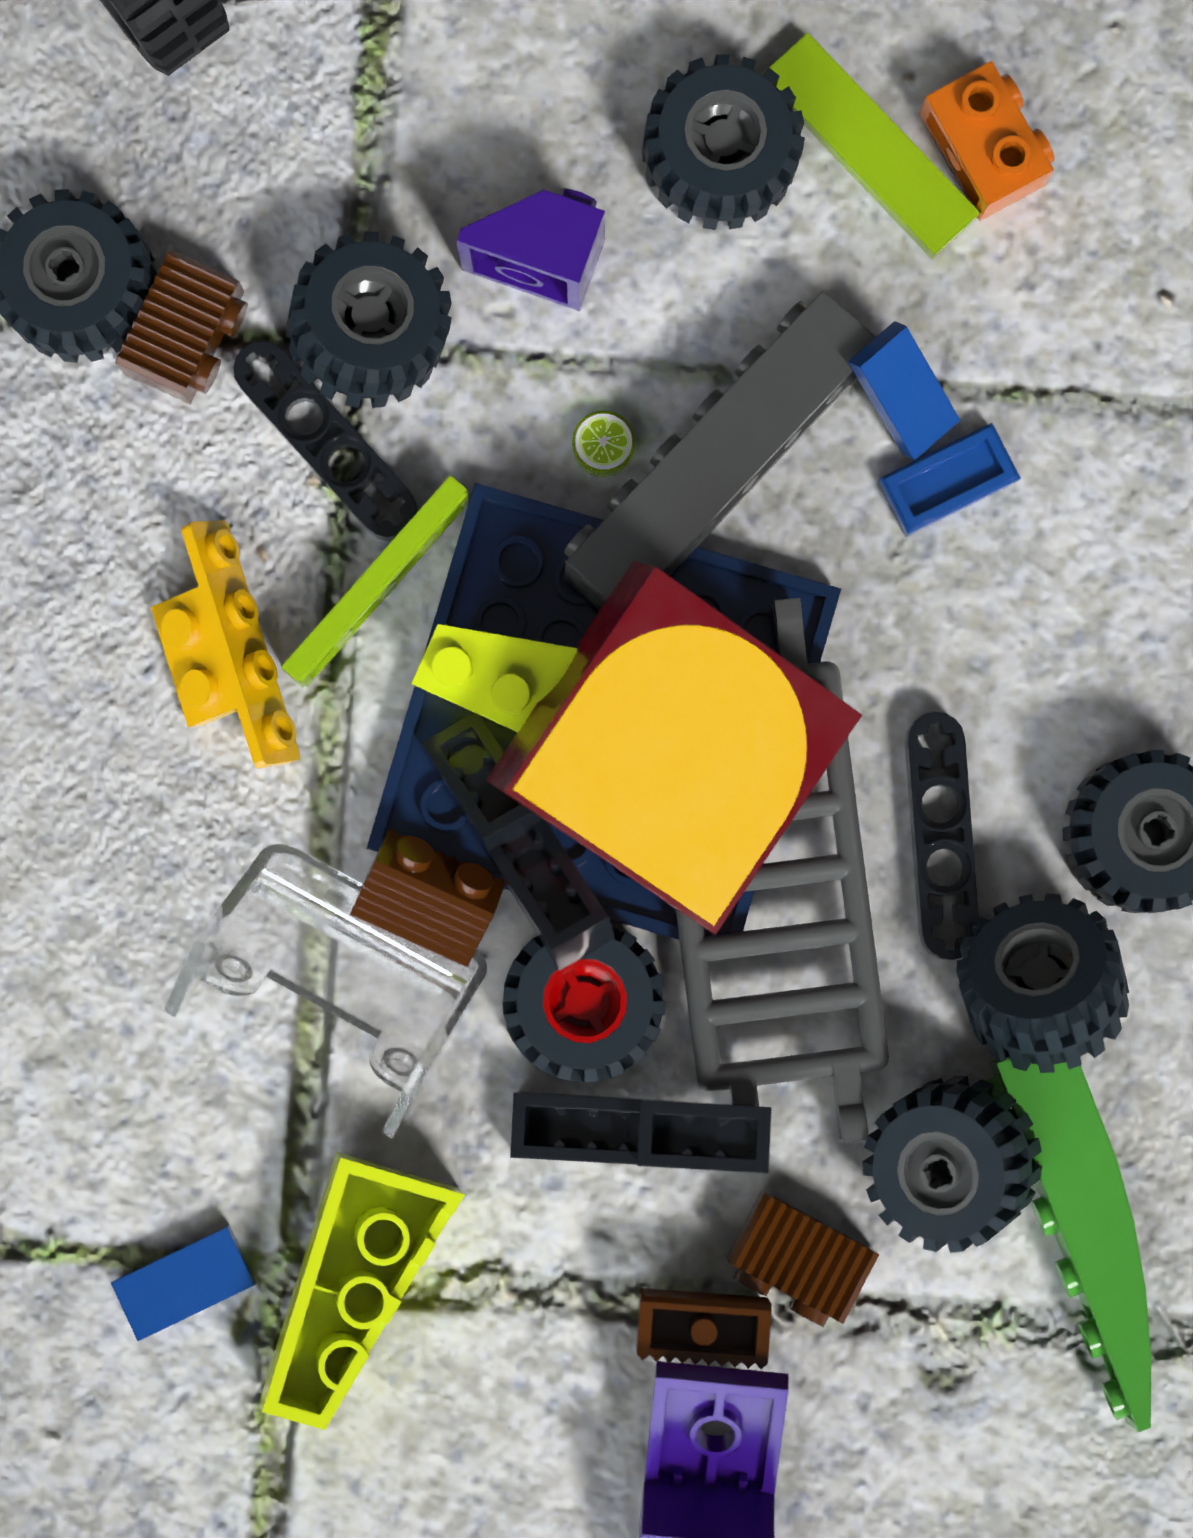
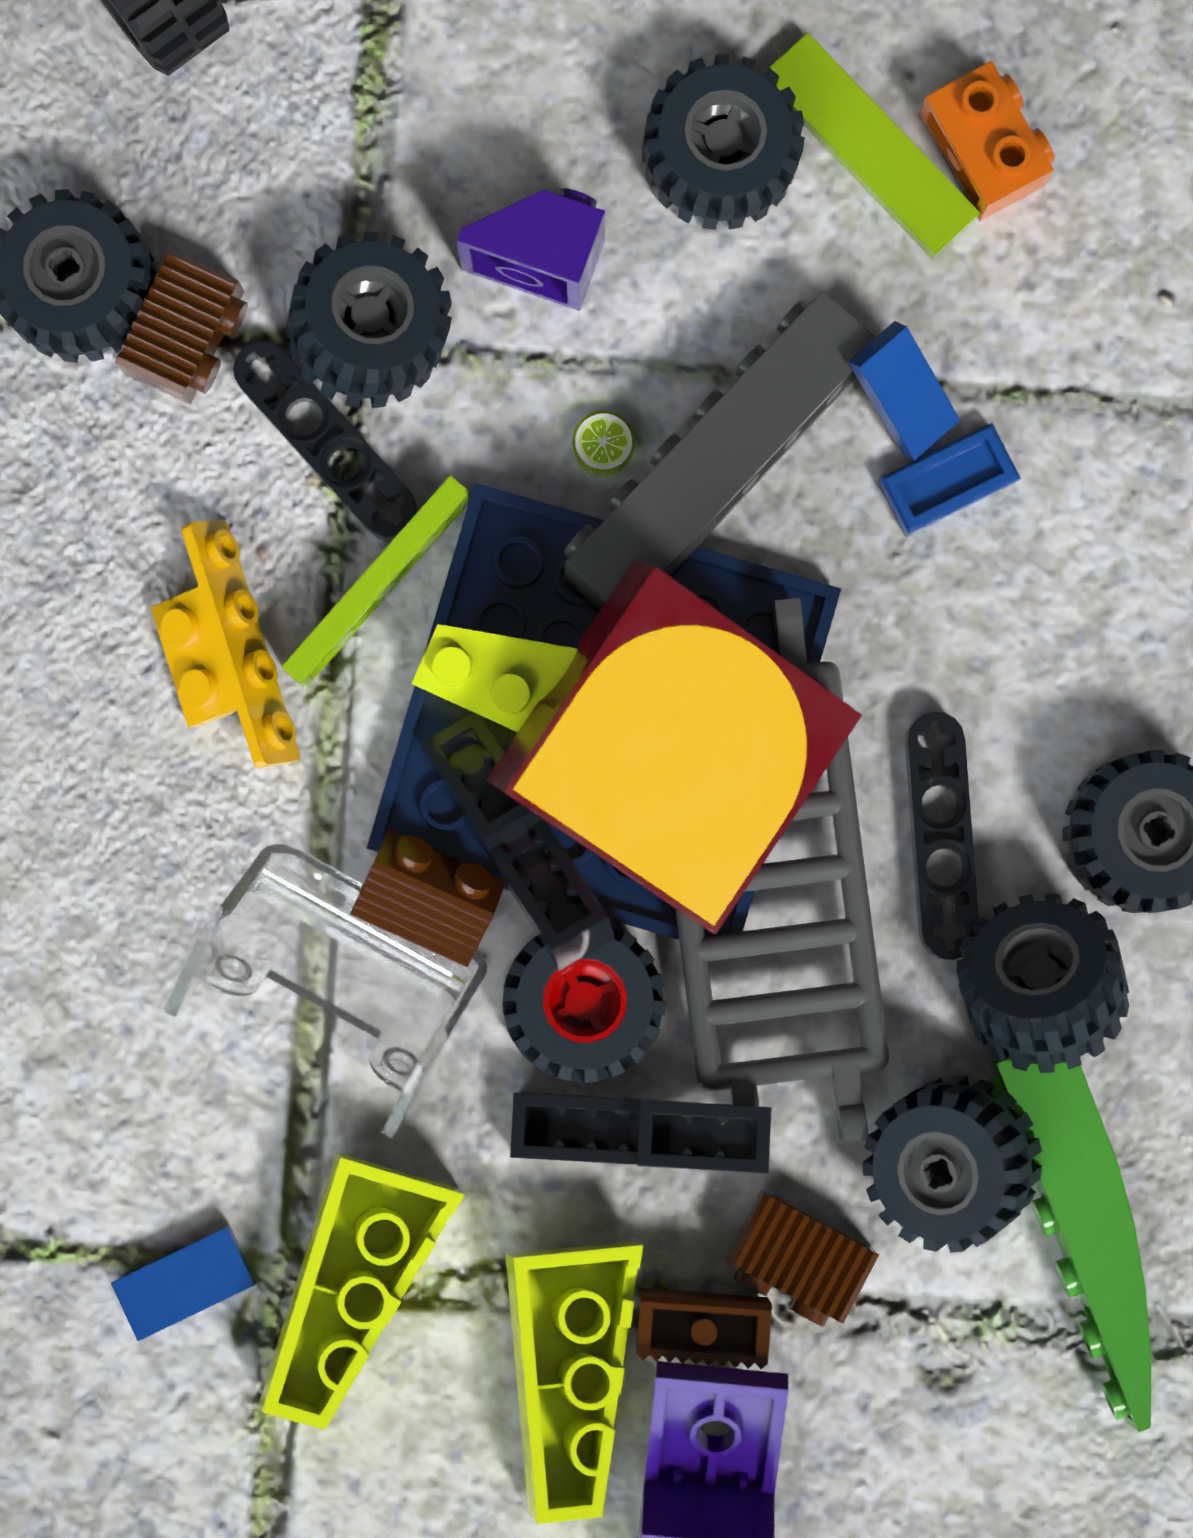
none -> neon yellow wedge [505,1241,643,1524]

